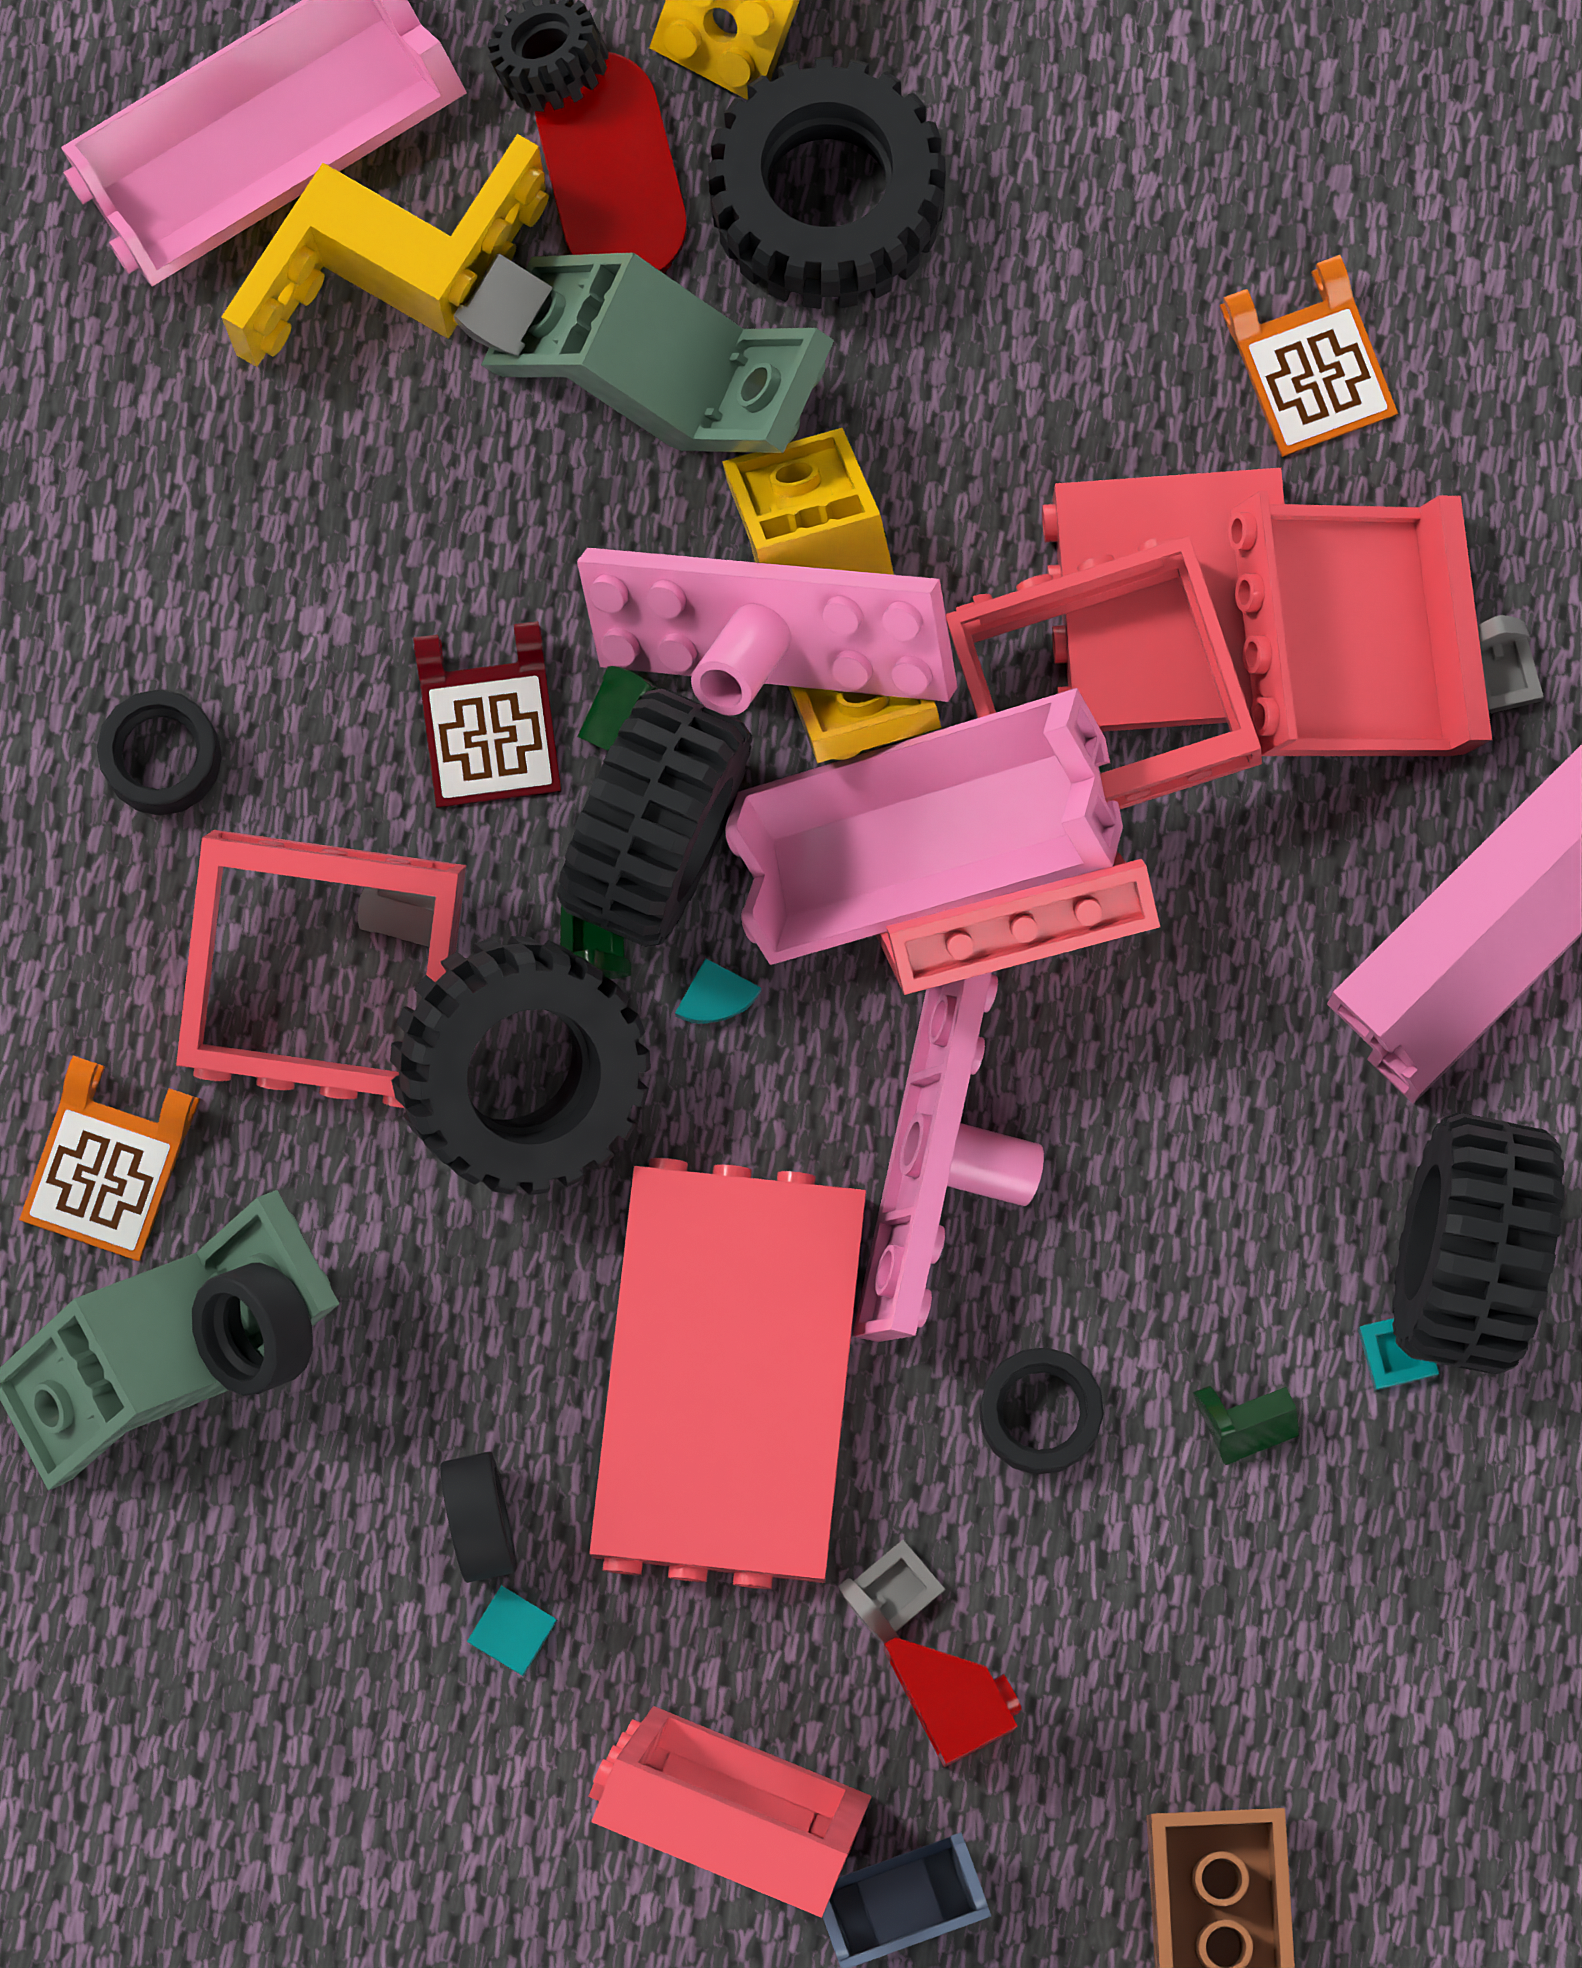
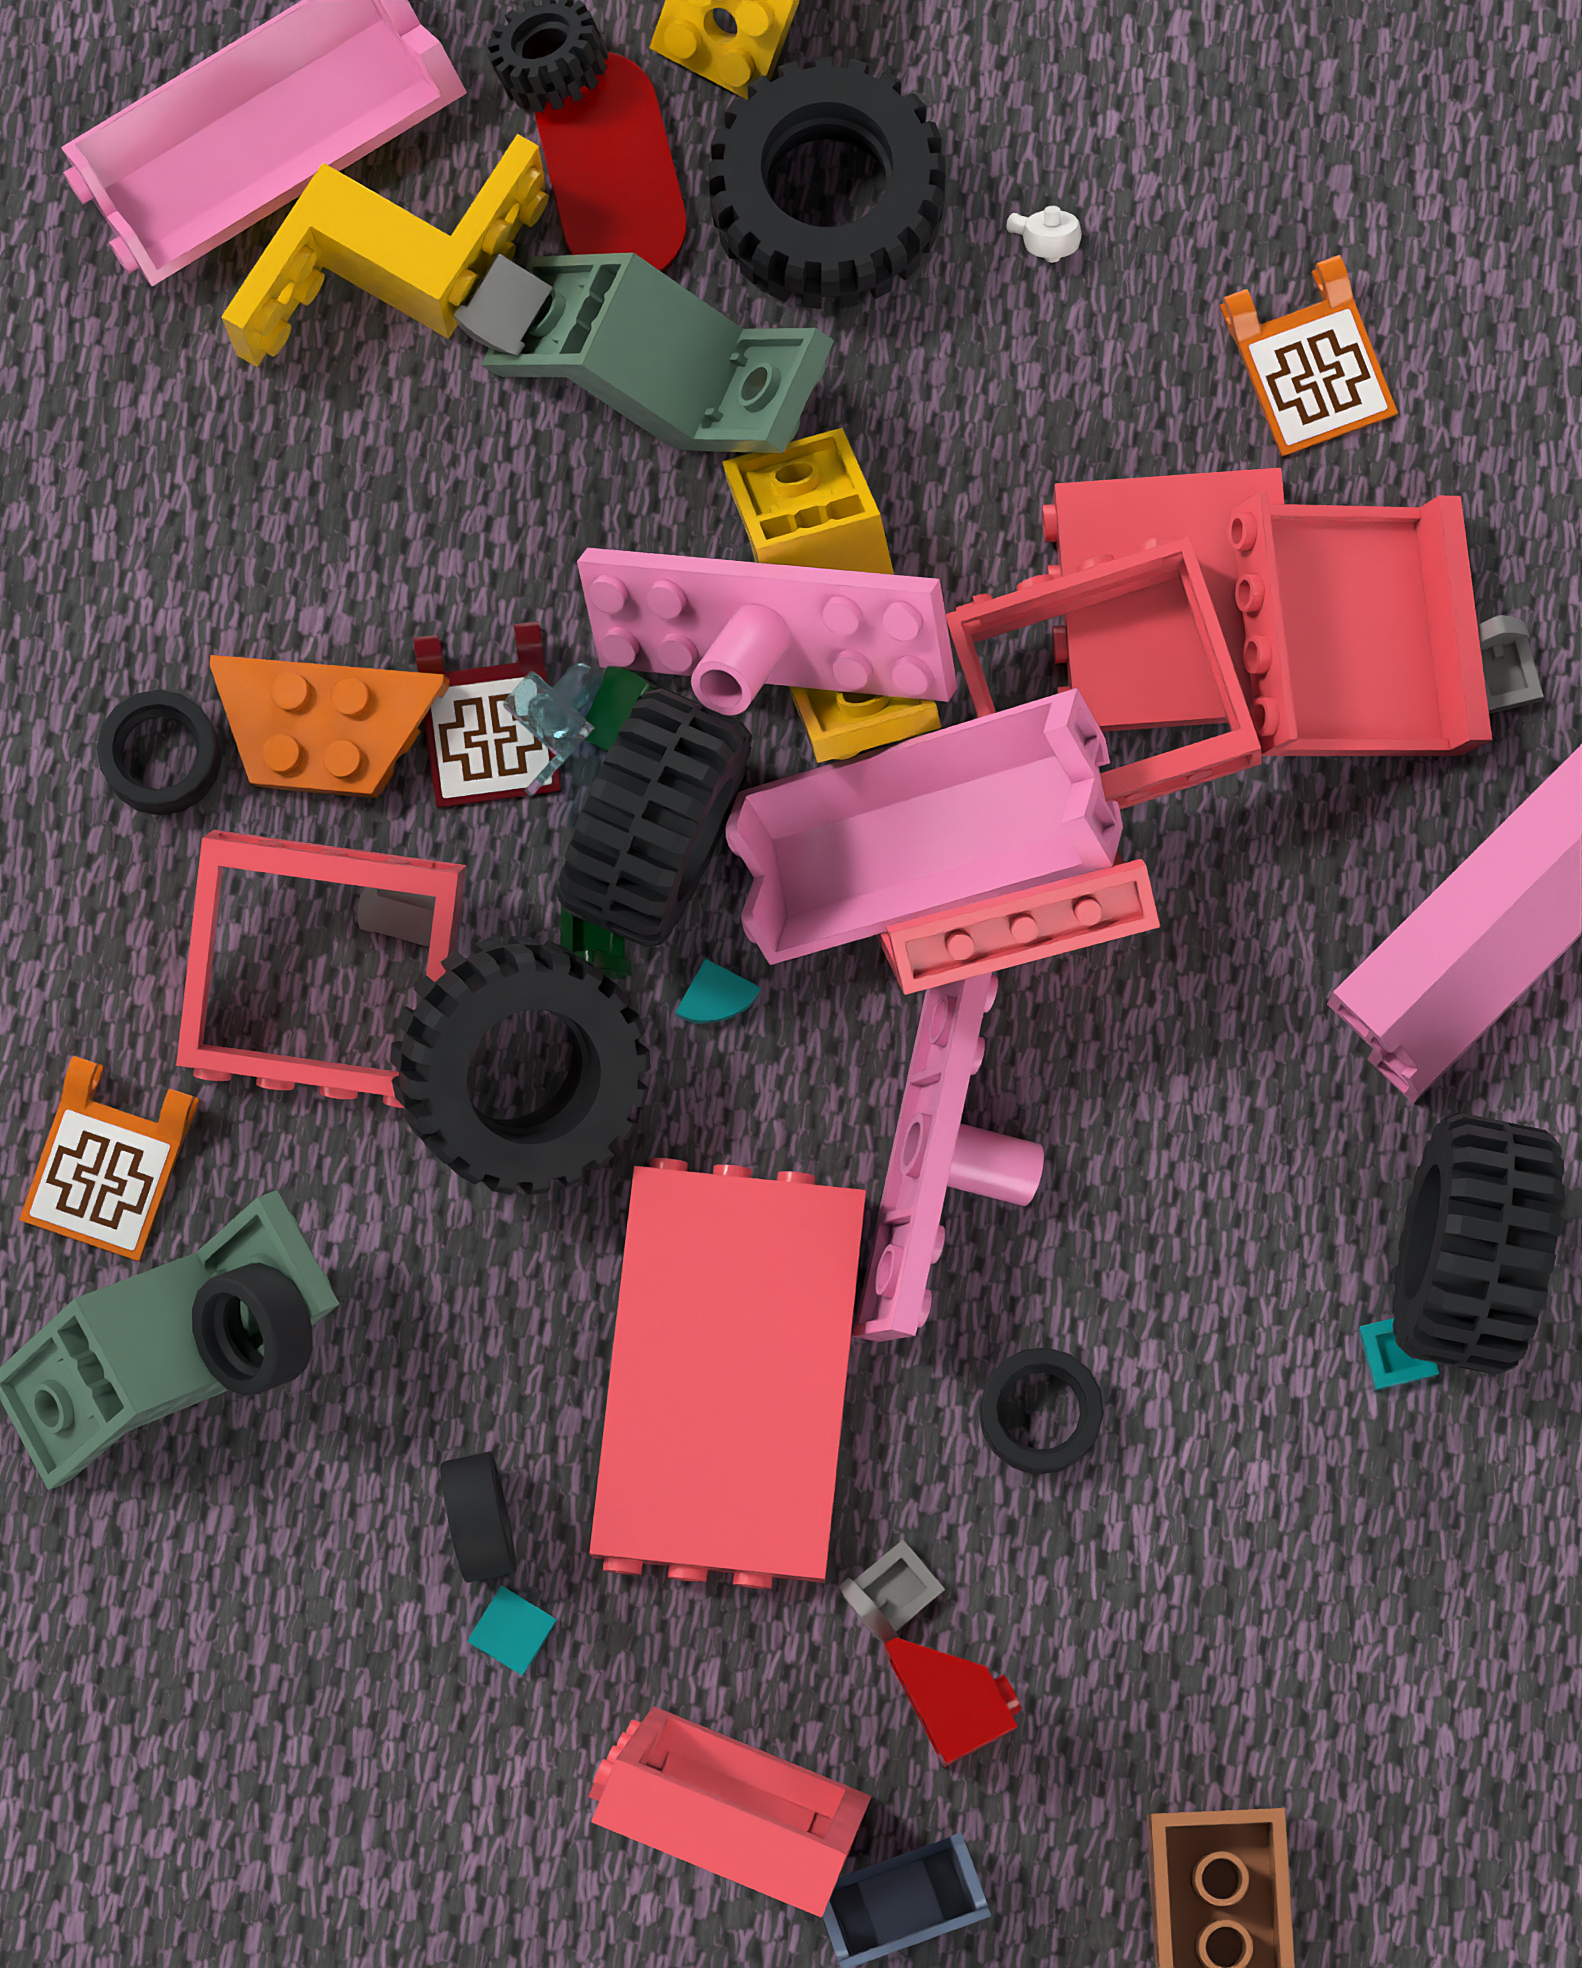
dark green tile [1193,1386,1299,1465] -> none
none -> orange wing [209,655,450,798]
none -> clear light blue bracket [503,663,602,797]
none -> white piece [1006,206,1082,263]

